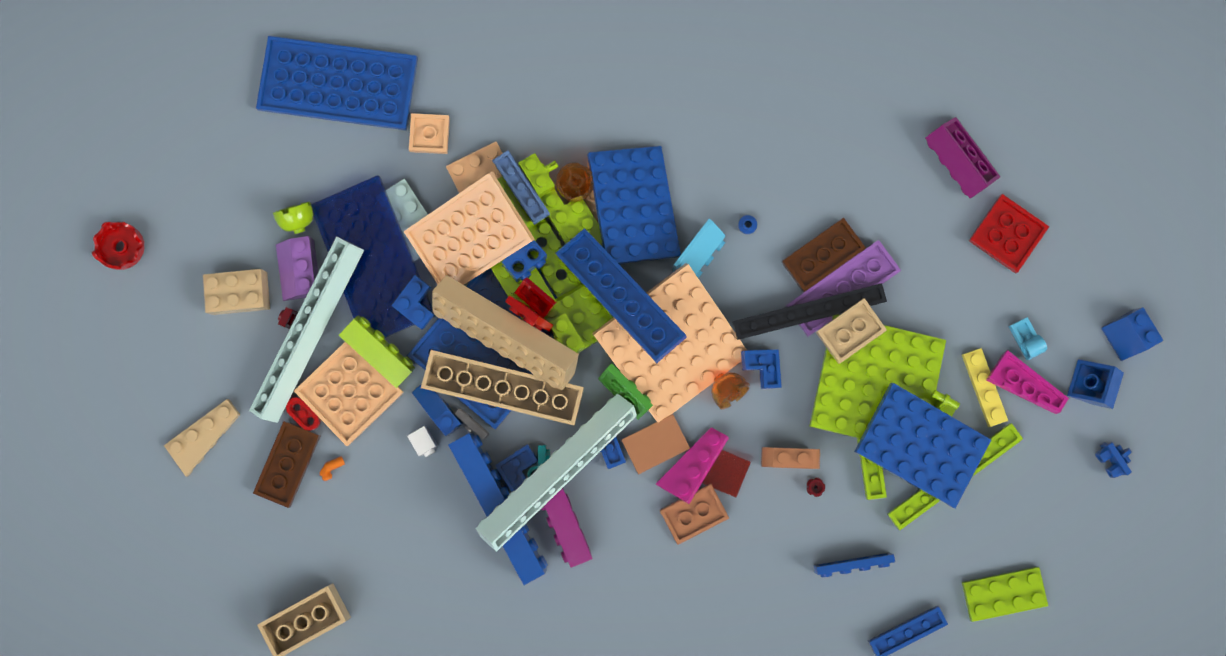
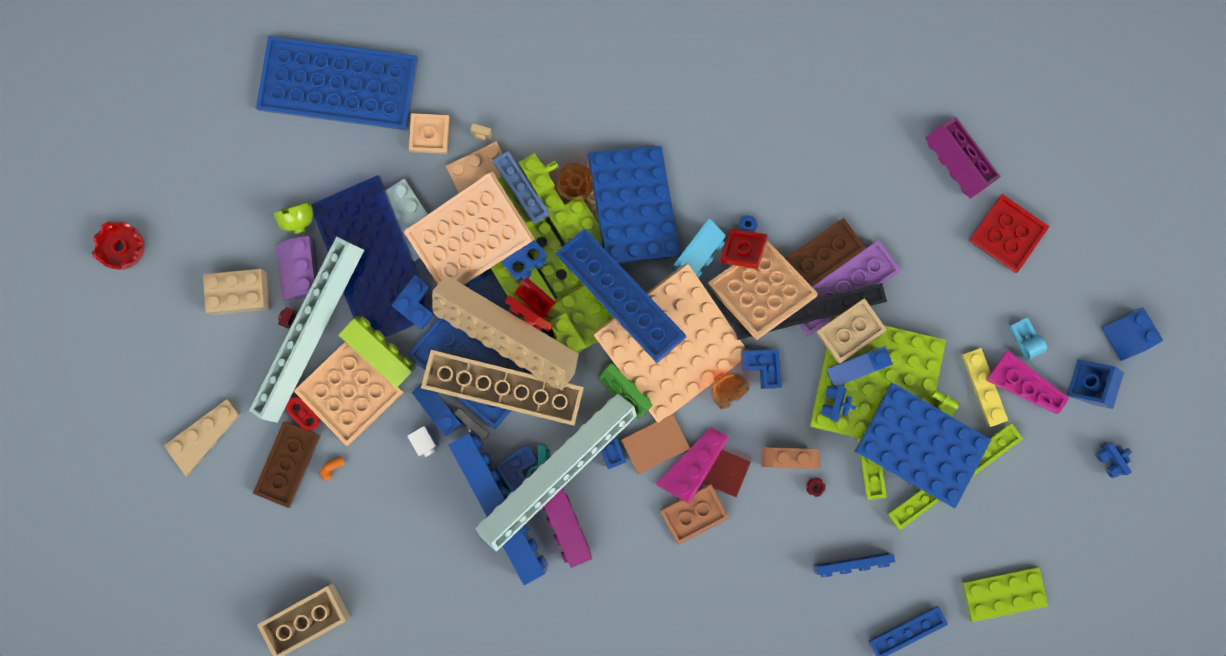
none -> tan plate [470,124,493,141]
none -> light nougat plate [708,240,818,340]
none -> red plate [720,228,768,269]
none -> blue hips [821,385,856,423]
none -> blue slope [826,346,893,387]

